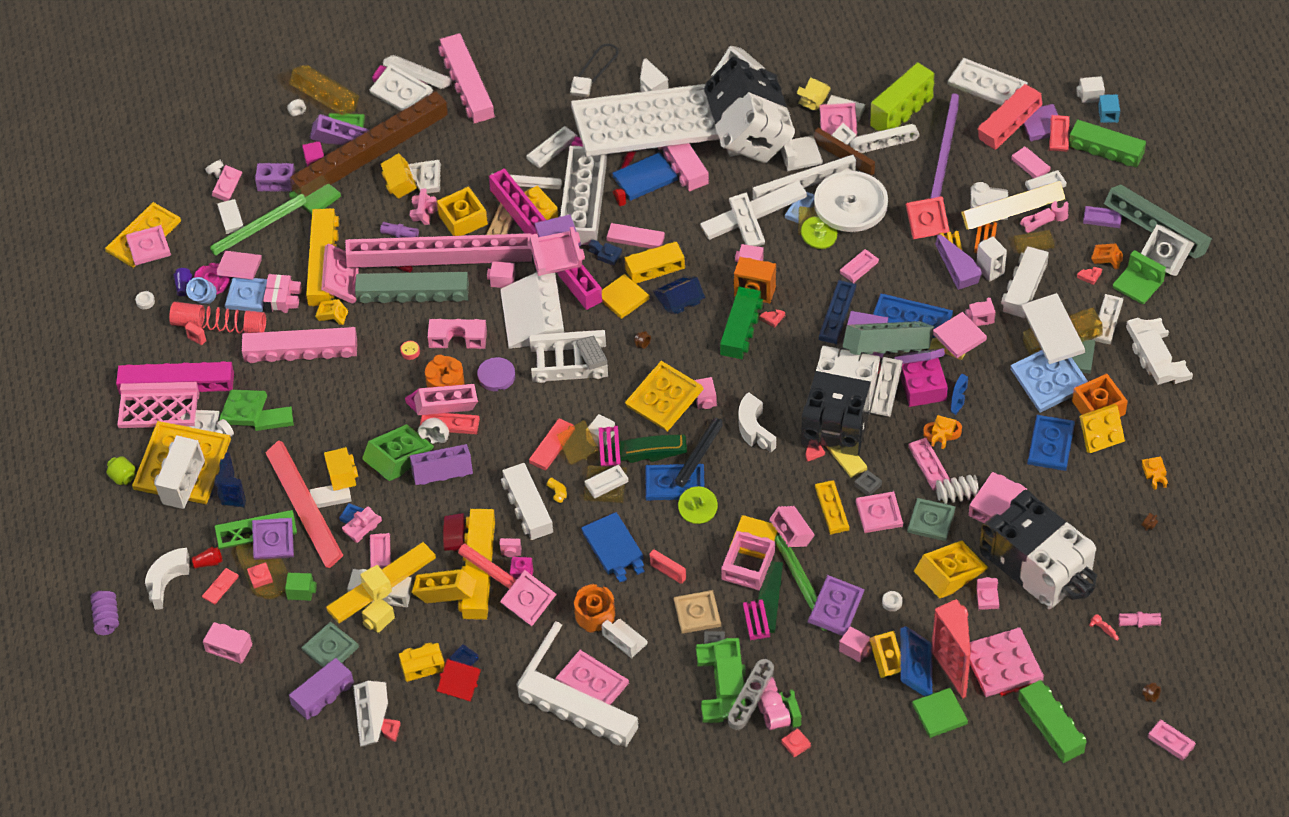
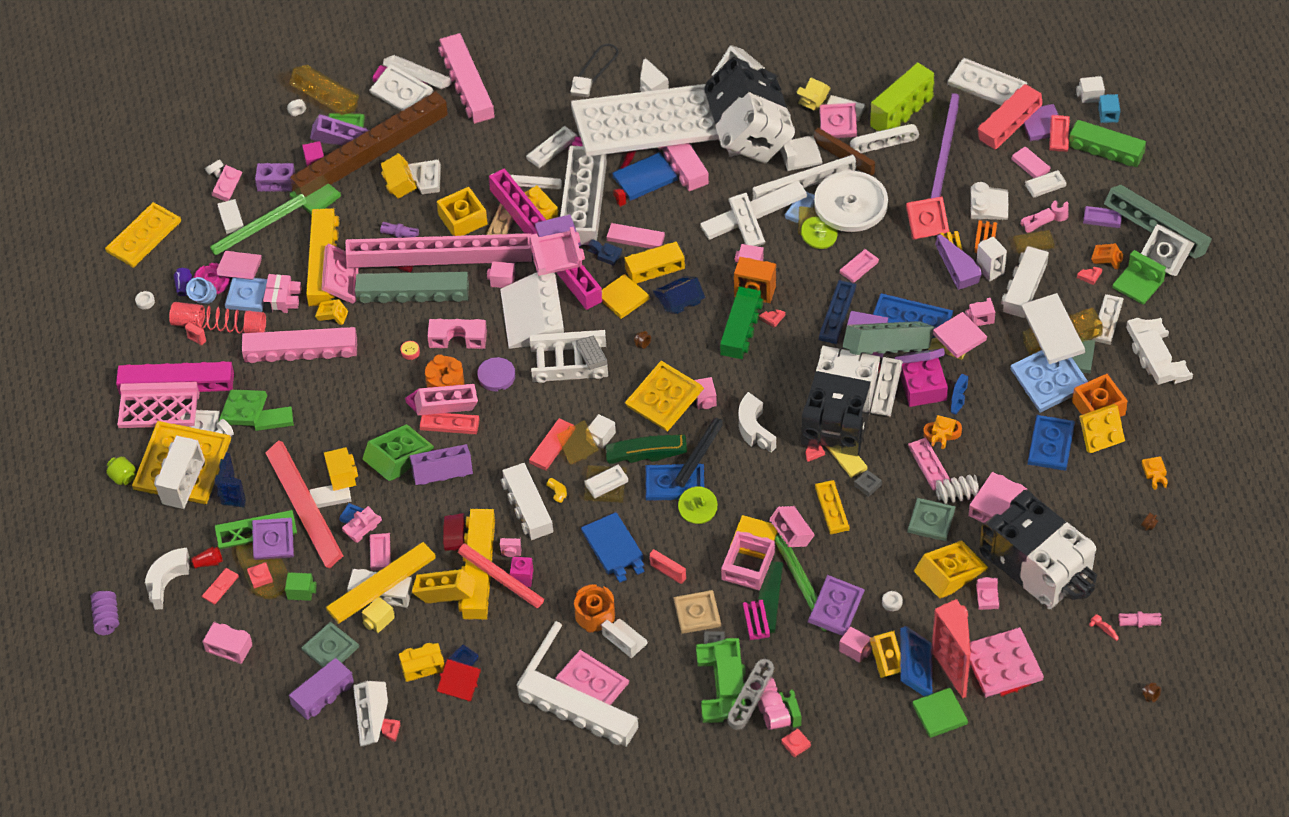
bright pink tile [126,225,171,266] -> none
light yellow brick [360,565,392,601] -> none
bright pink hips [410,188,438,225] -> none
white hair [418,418,449,444] -> none
bright pink tile [500,570,556,626] -> none
dark pink tile [598,426,621,467] -> none
white plate [832,123,857,145] -> none
bright pink tile [856,492,903,533] -> none
tile [962,181,1065,230] -> none
bright green brick [1018,680,1086,763] -> none
bright pink plate [1148,720,1195,761] -> none

